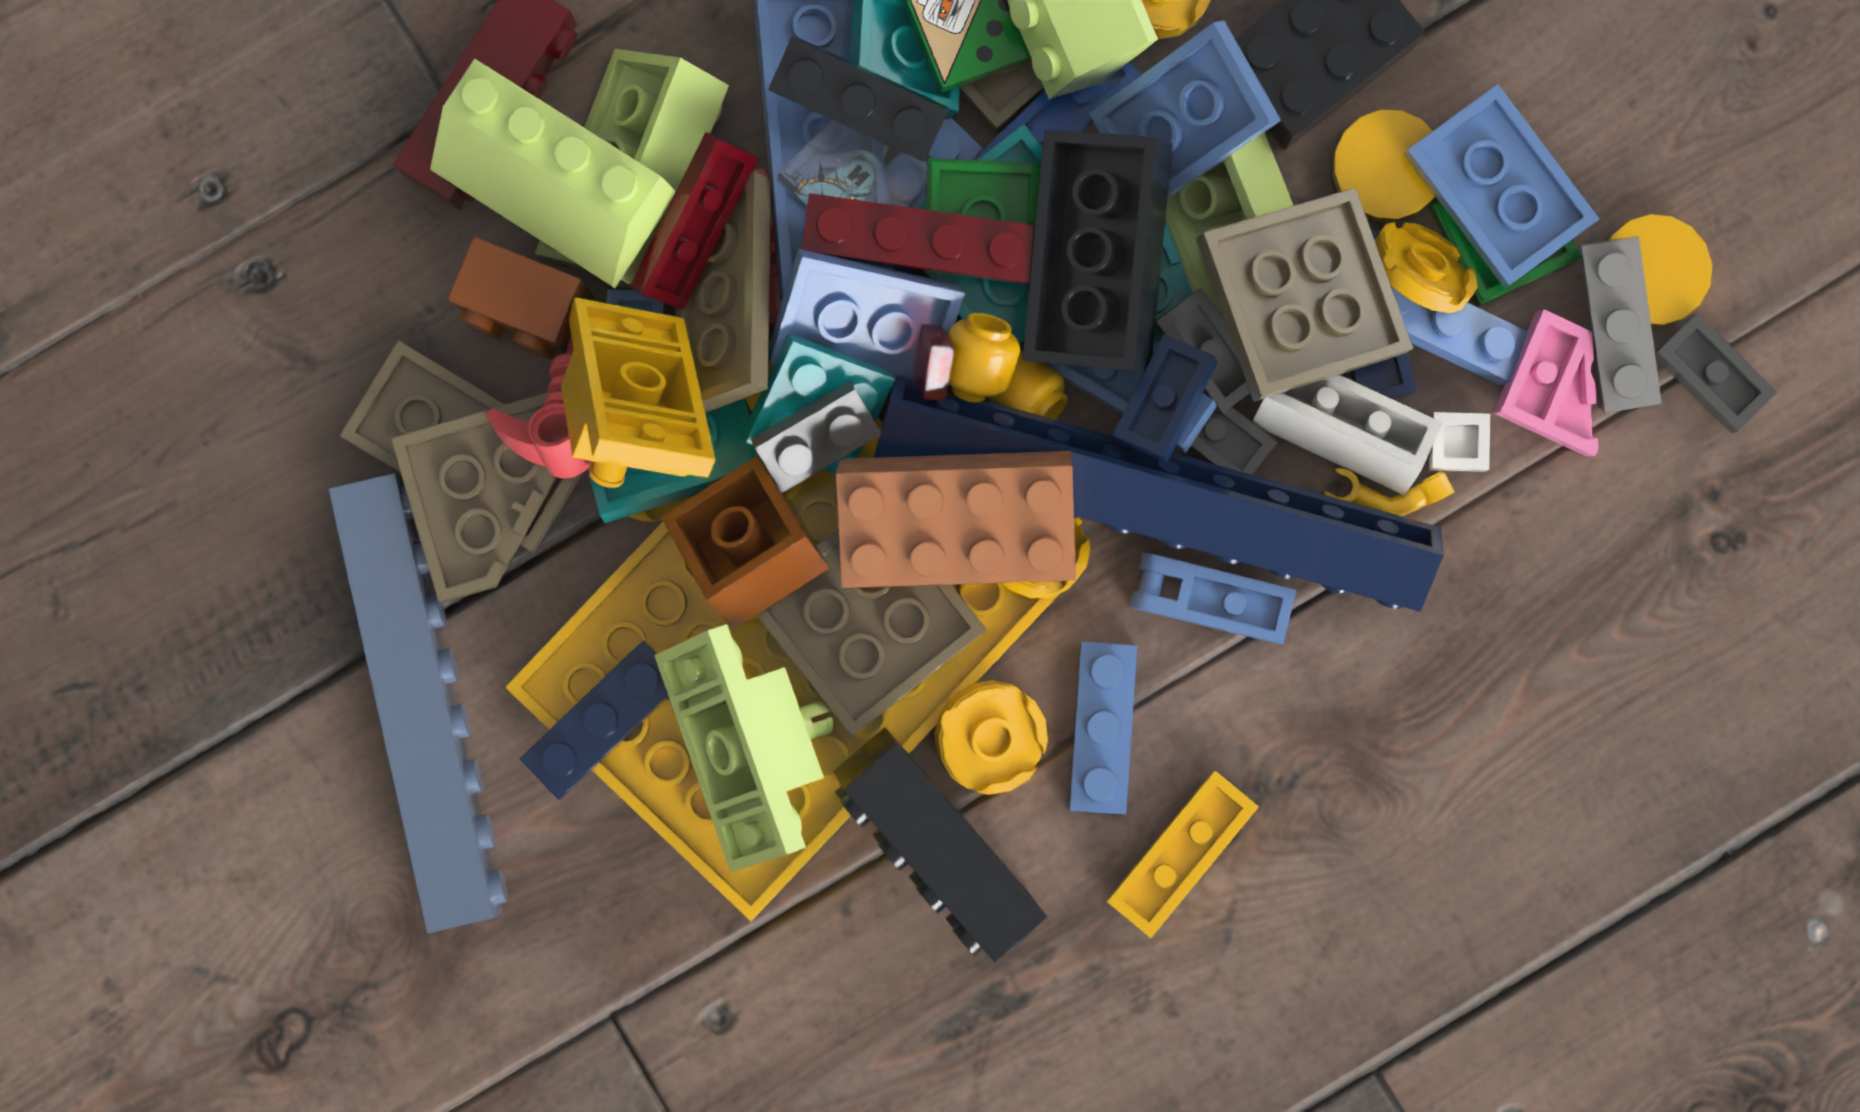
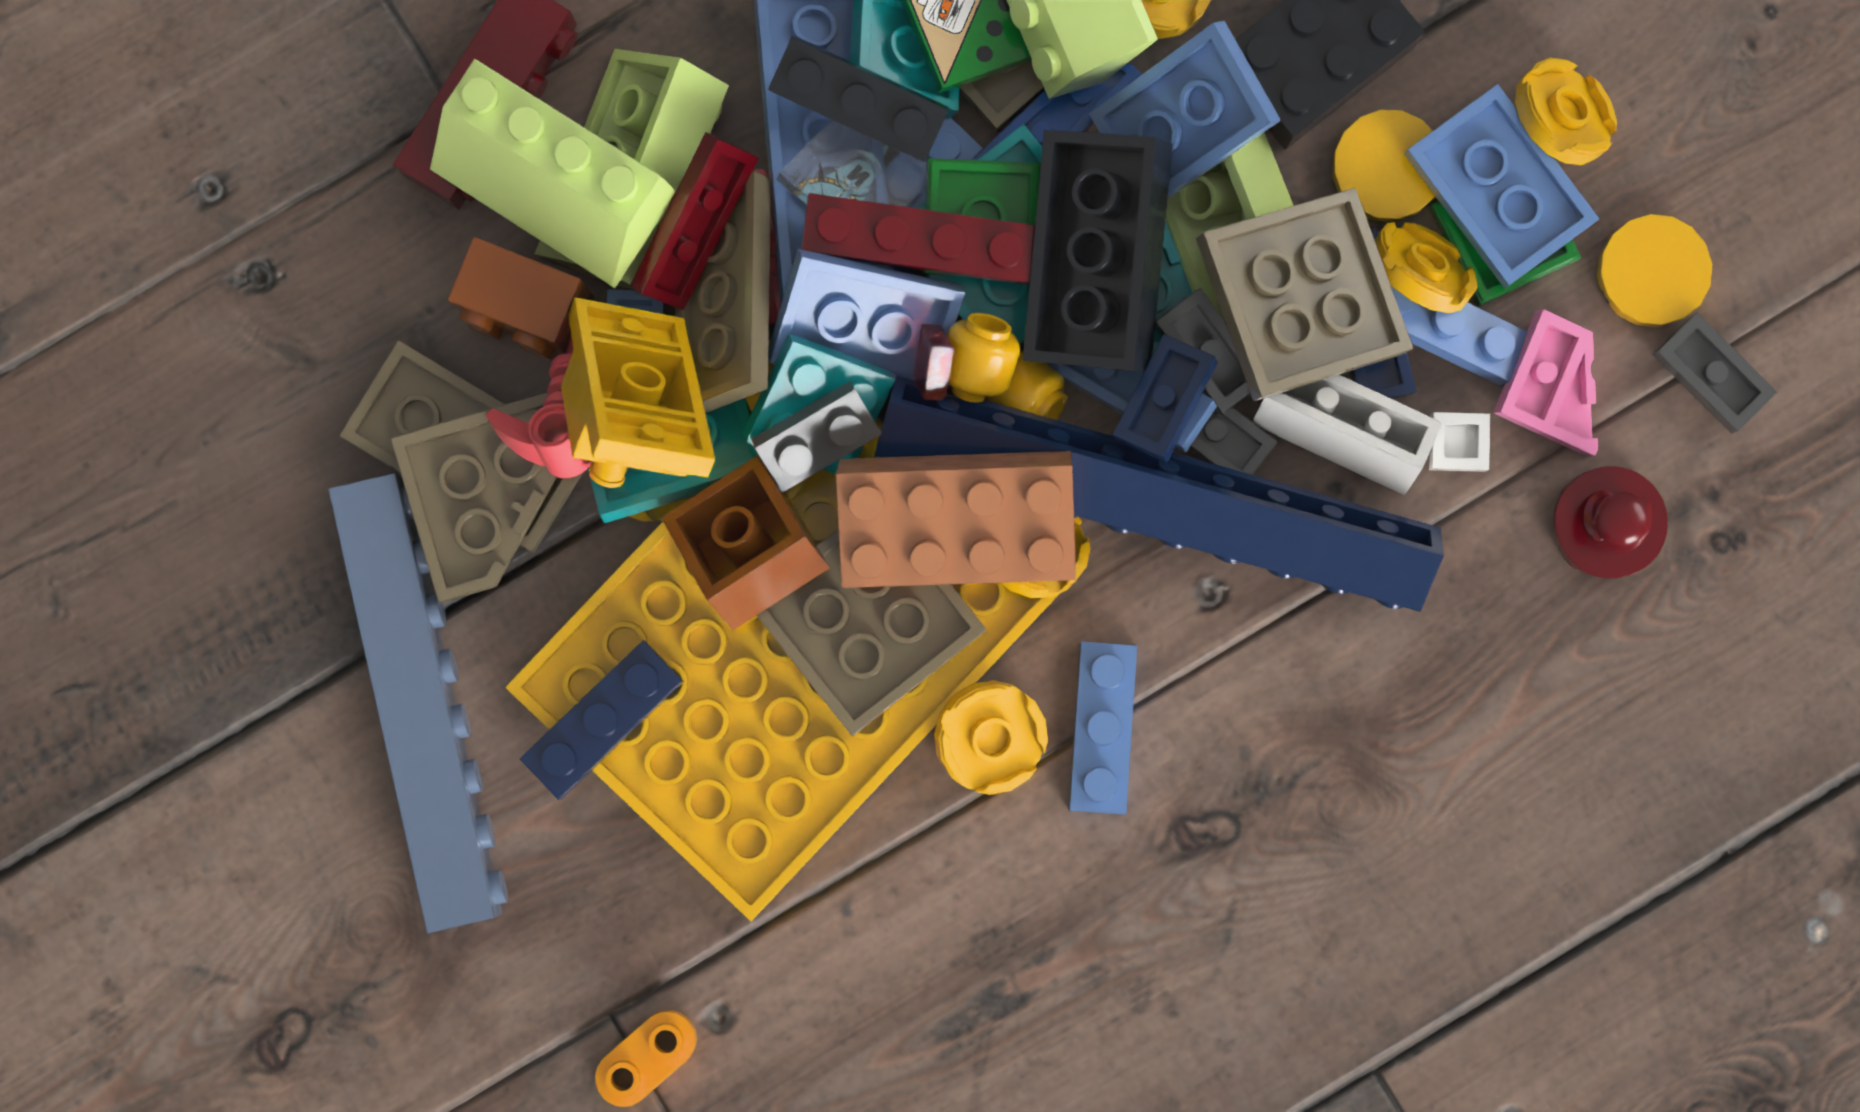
yellowish green brick [654,624,833,872] -> none
black brick [834,727,1048,963] -> none
yellow plate [1106,770,1259,938] -> none
medium blue plate [1128,552,1296,645] -> none
yellow arm [1322,467,1454,517] -> none
light grey plate [1579,236,1662,413] -> none
none -> light orange plate [595,1010,697,1107]
none -> yellow tile [1515,58,1617,165]
none -> dark red plate [1553,466,1668,579]

